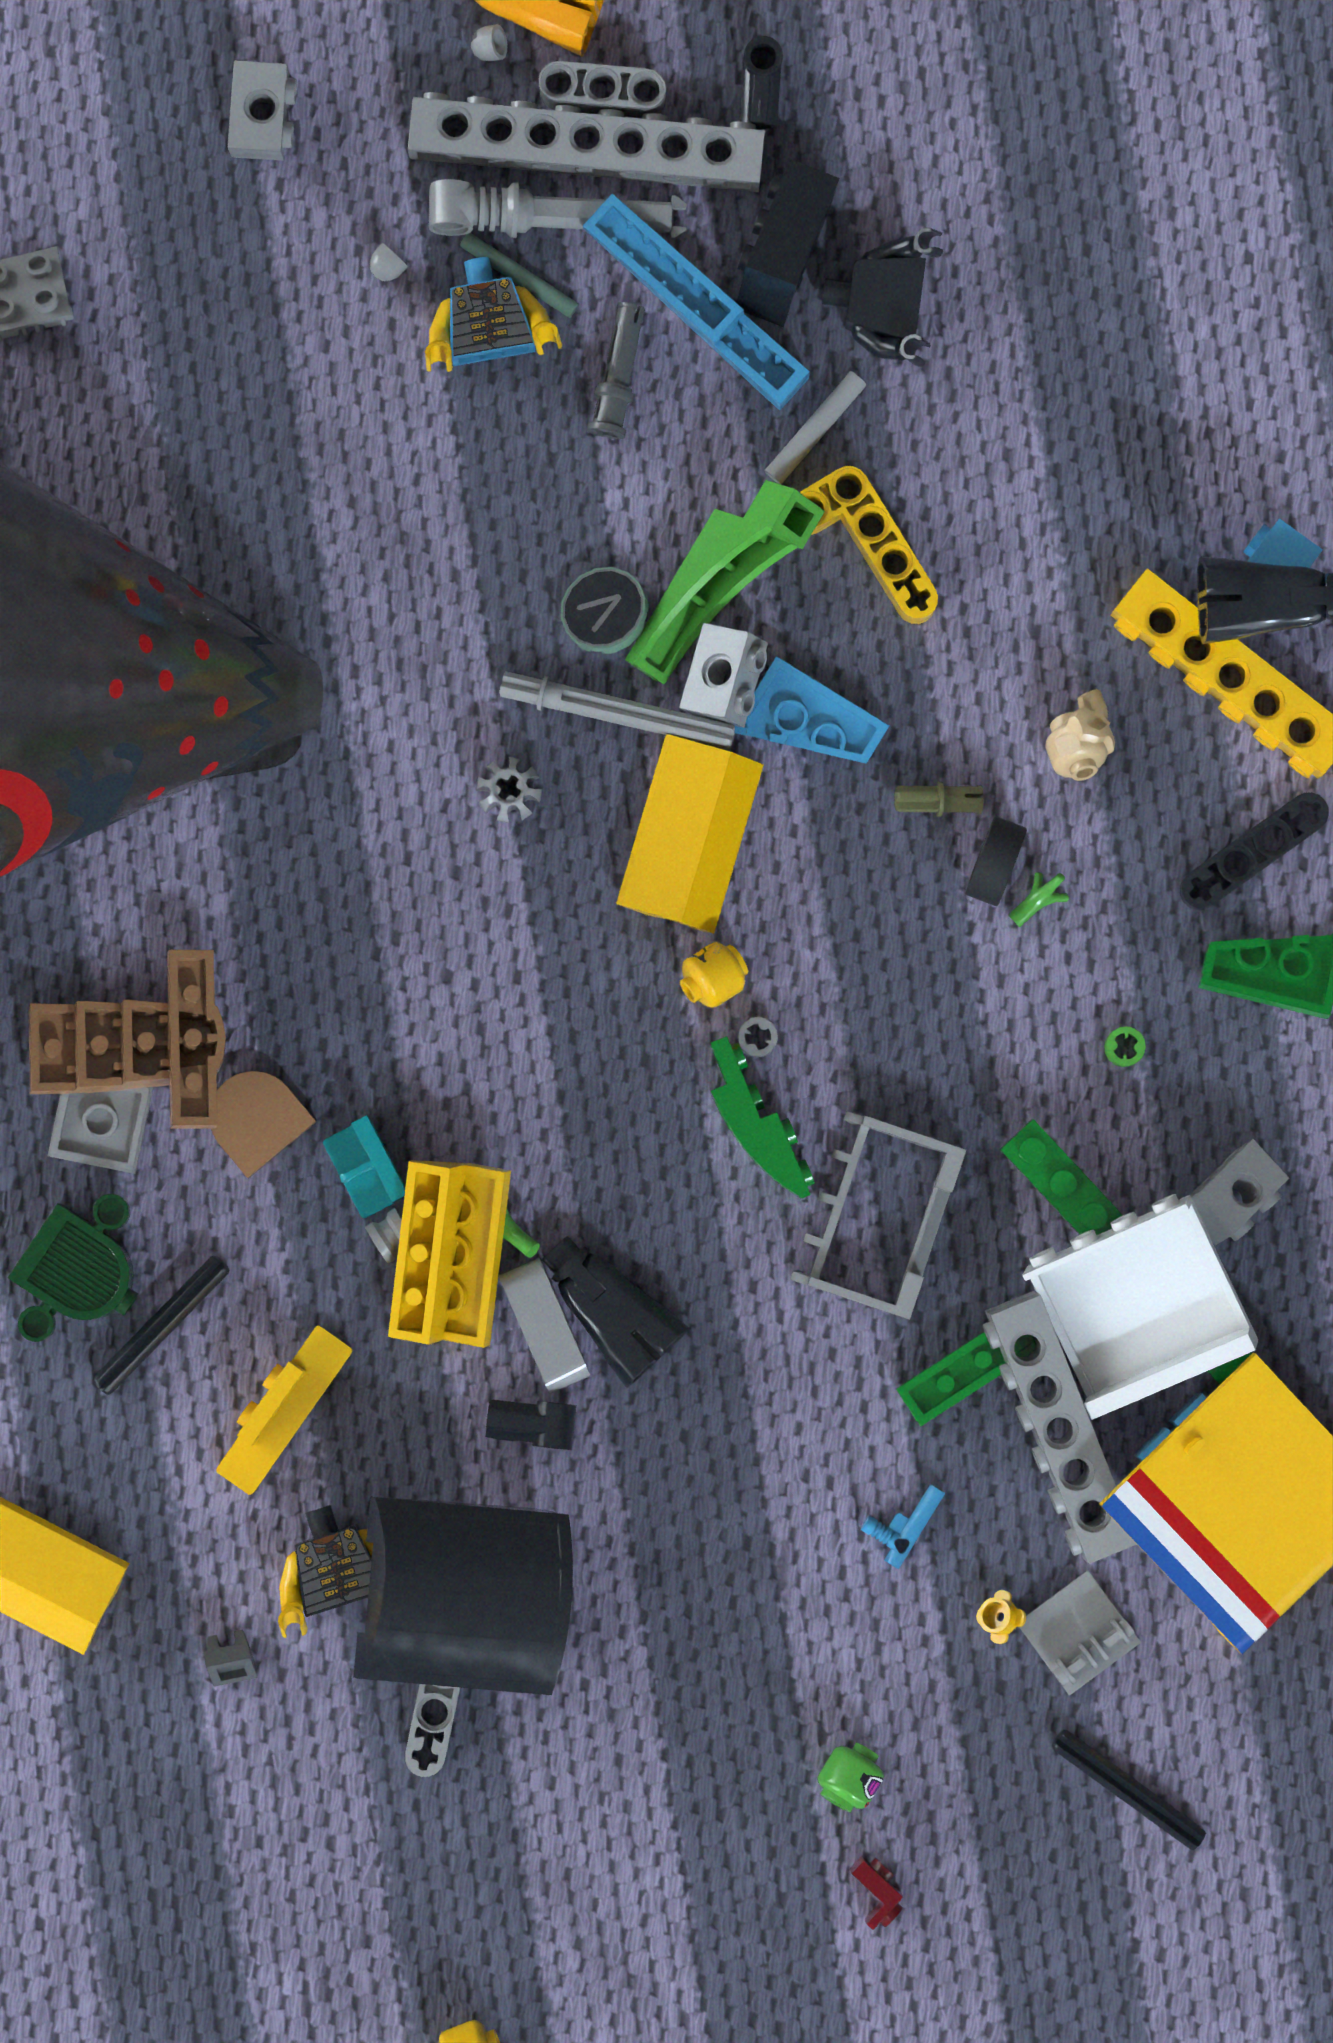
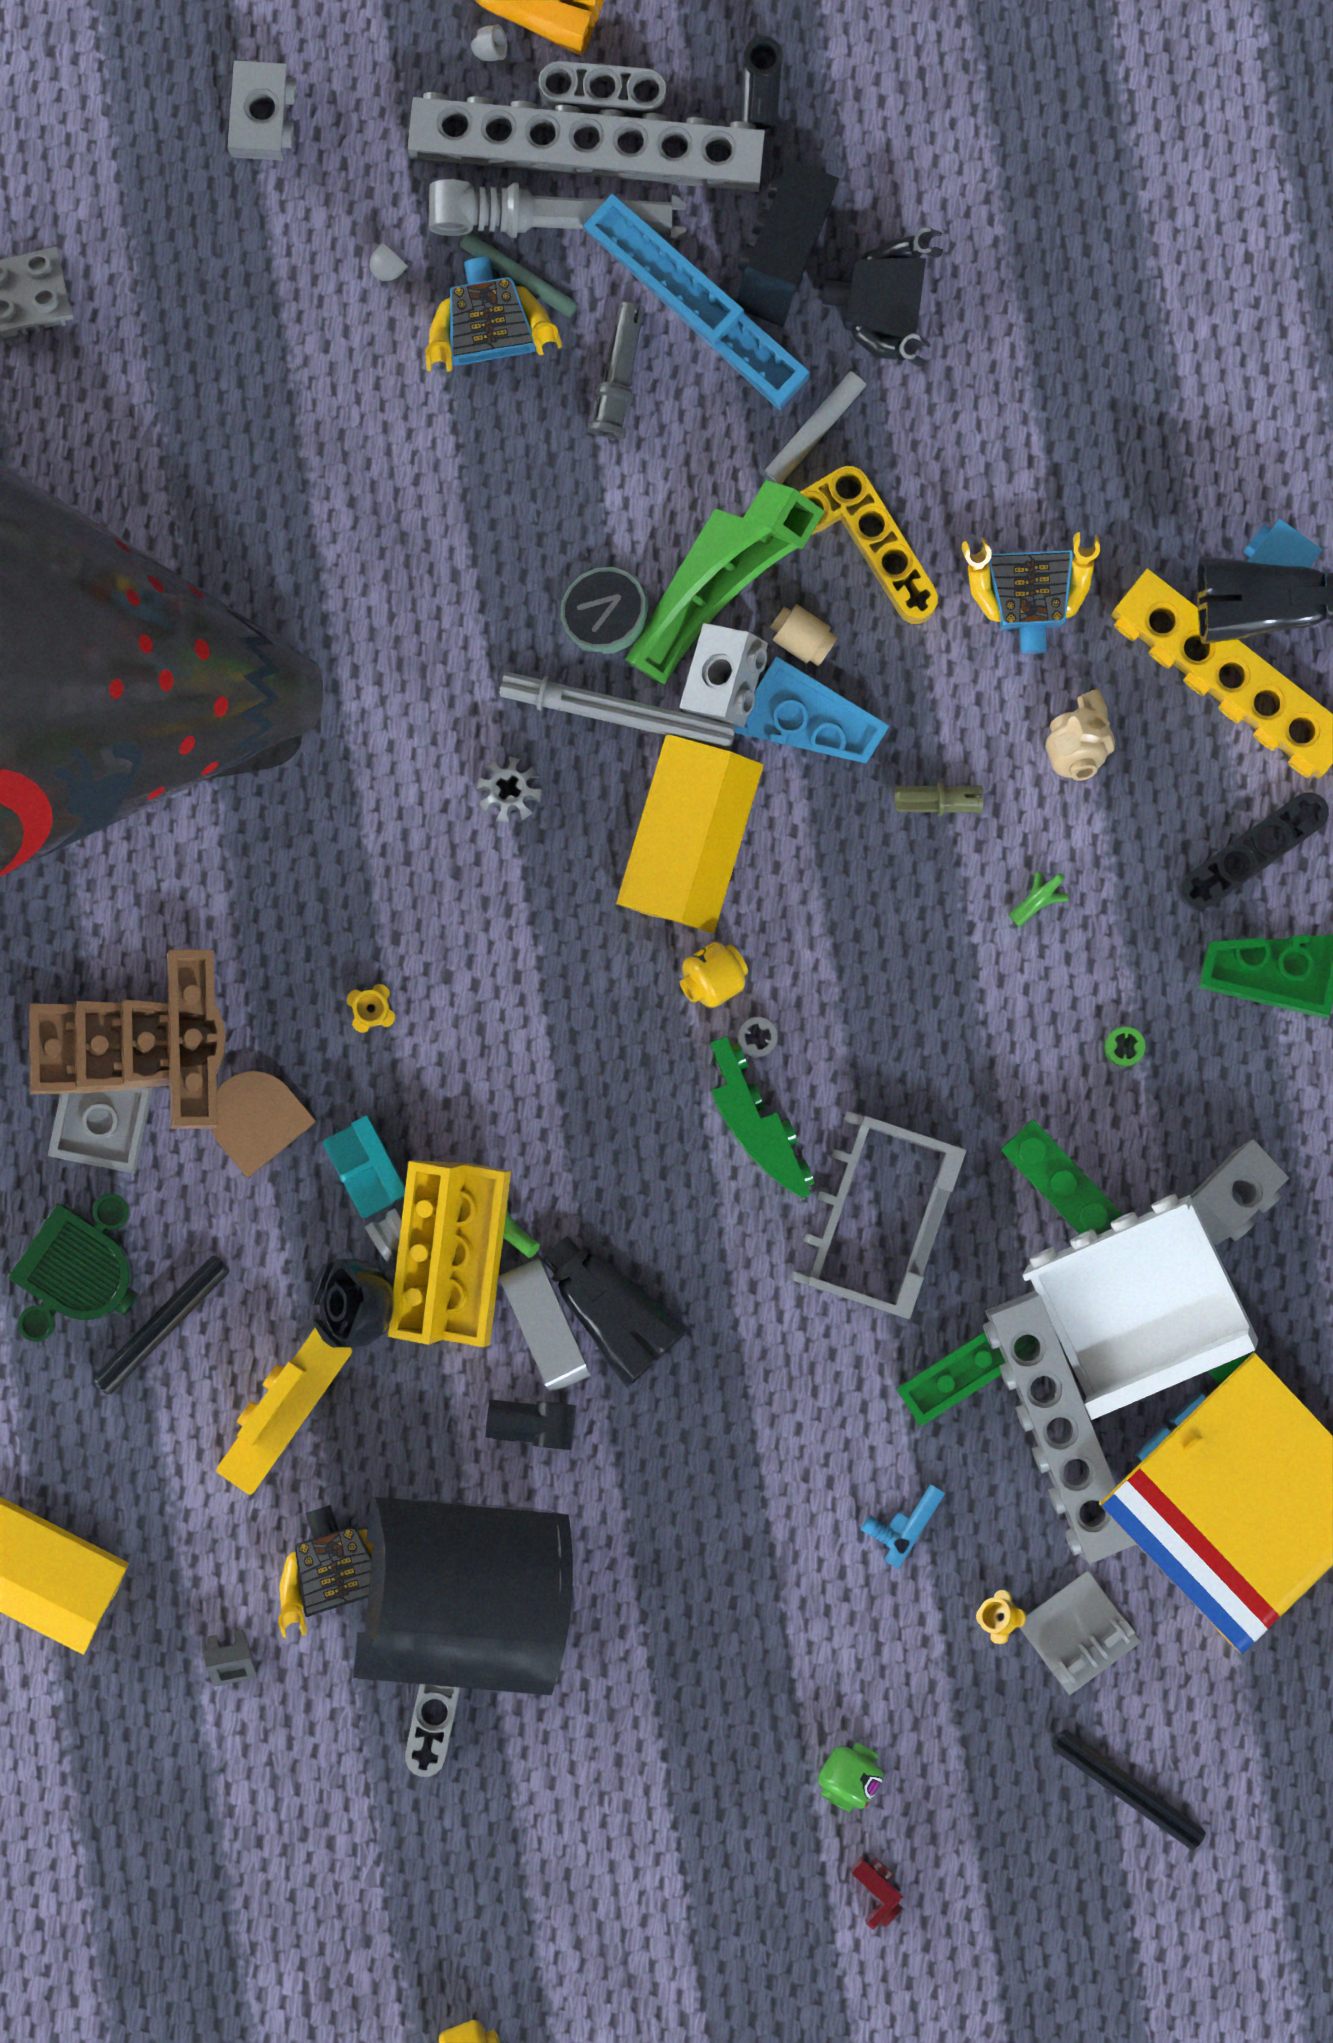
black tyre [965,816,1027,906] -> none
none -> black cylinder [312,1259,394,1348]
none -> yellow plate [347,984,395,1033]
none -> tan brick [770,604,838,666]
none -> torso [961,532,1100,654]

